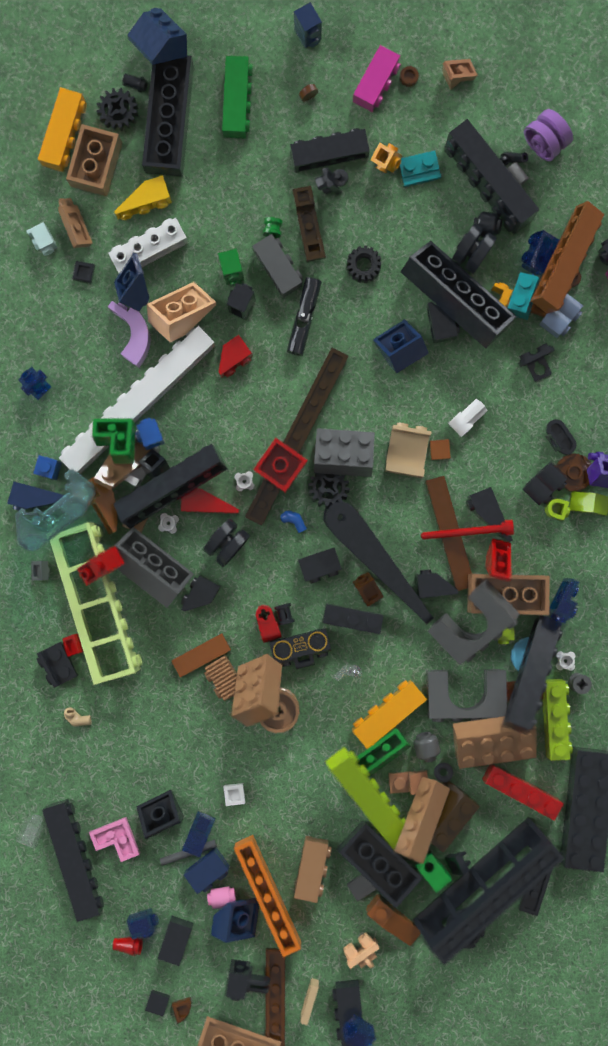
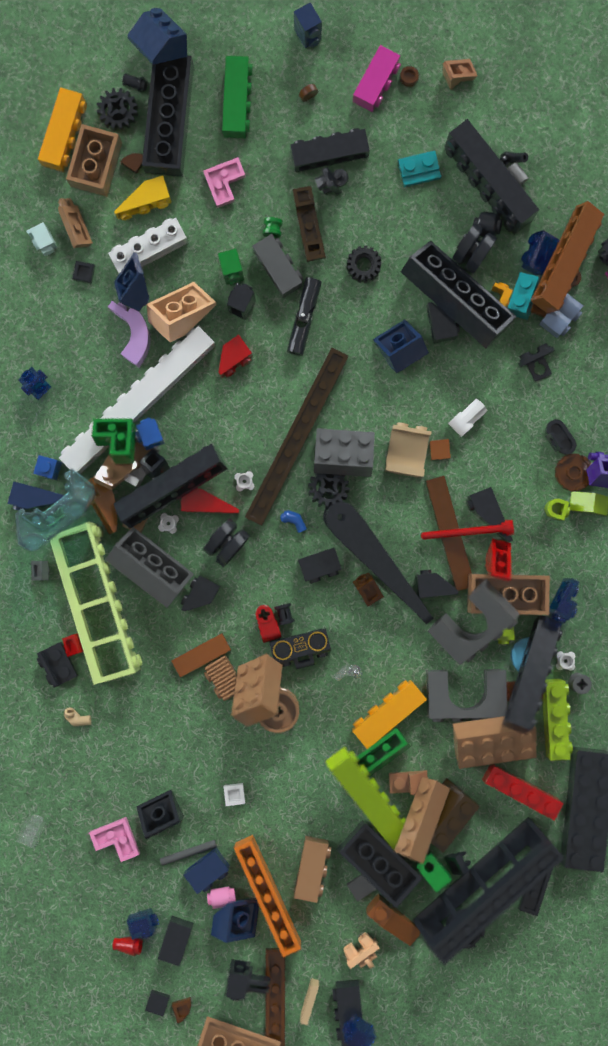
black brick [42,799,104,922] -> none
red slope [77,546,125,586] -> none
clear blue slope [182,811,216,858] -> none
red brick [253,438,308,493] -> none
black arch [323,603,384,634] -> none
light orange brick [371,143,403,173] -> none
dark grey head [413,732,441,762] -> none
black plate [434,763,453,782] -> none
black brick [523,461,567,505] -> none
medium lavender wheel [524,109,573,161] -> none
none -> reddish brown tile [120,153,143,174]
none -> bright pink plate [203,157,246,208]

